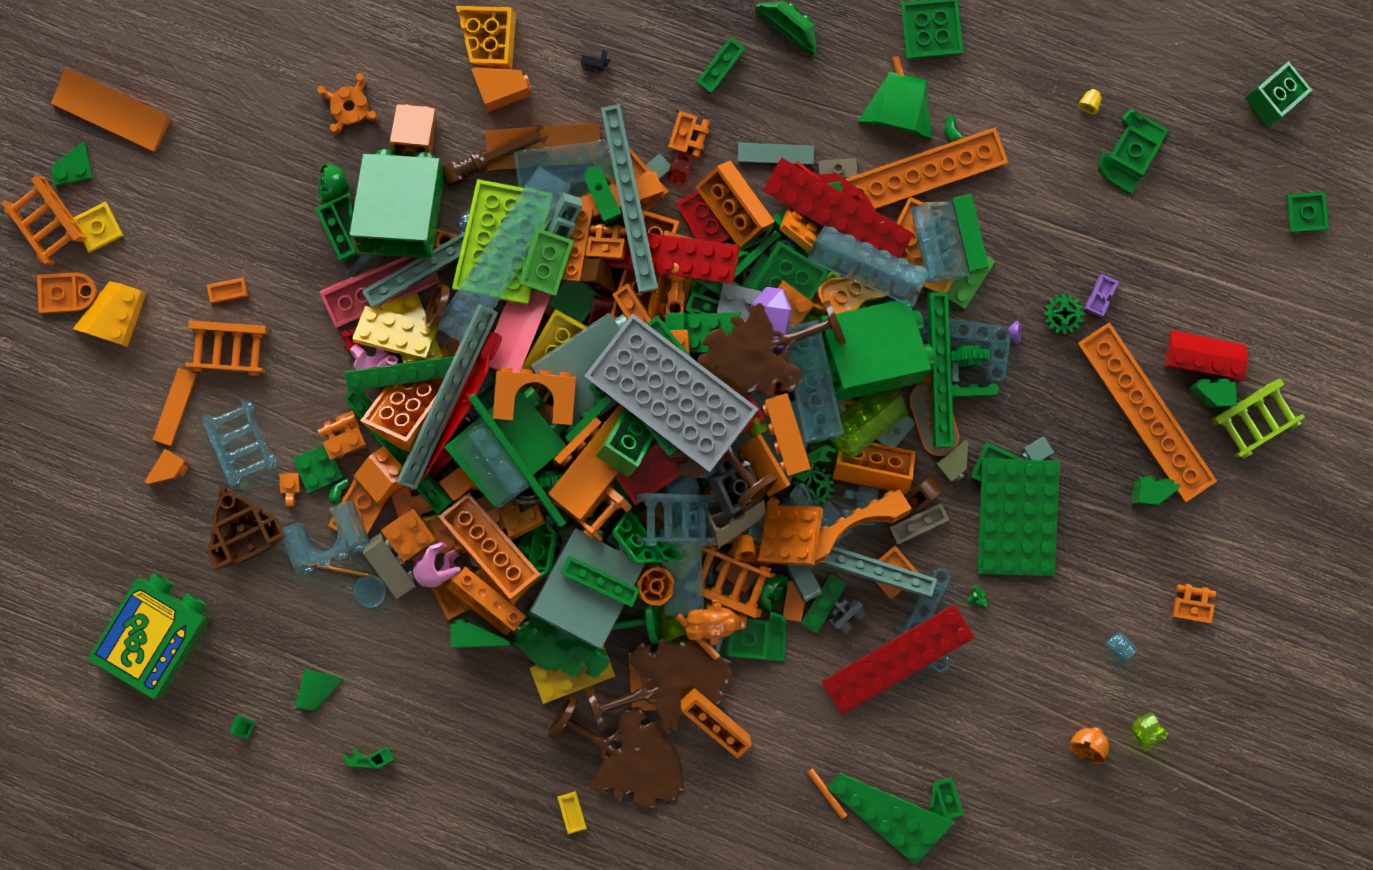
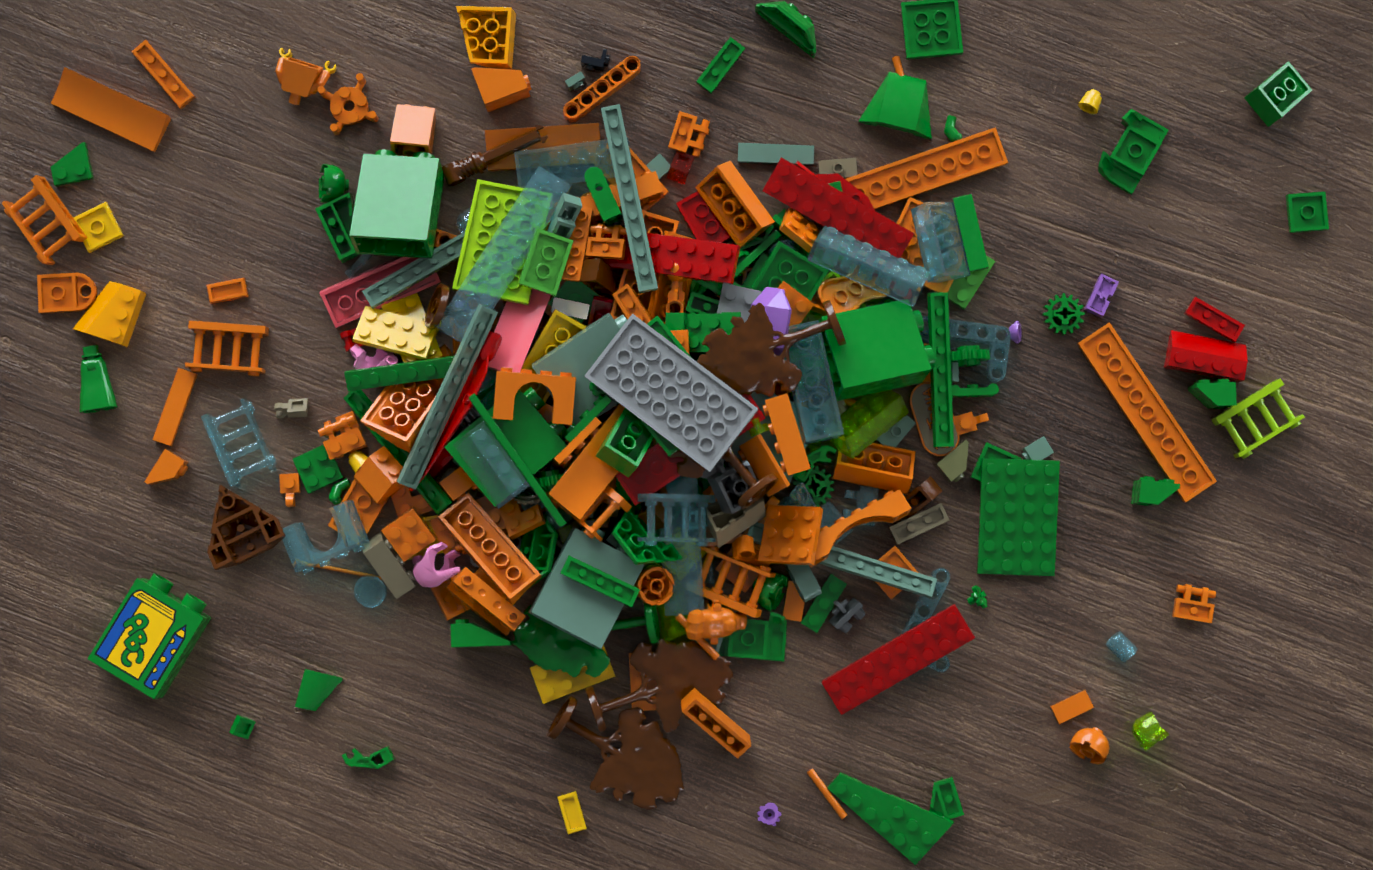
none -> green piece [80,345,118,413]
none -> orange tile [131,40,196,109]
none -> dark tan plate [274,398,309,419]
none -> orange torso [275,48,336,105]
none -> yellow hat [348,451,368,474]
none -> white sticker [551,298,590,319]
none -> orange beam [563,56,641,123]
none -> sand green plate [565,71,586,91]
none -> medium lavender animal [757,803,782,826]
none -> orange plate [954,412,989,435]
none -> orange tile [1050,690,1094,724]
none -> red plate [1184,297,1245,342]

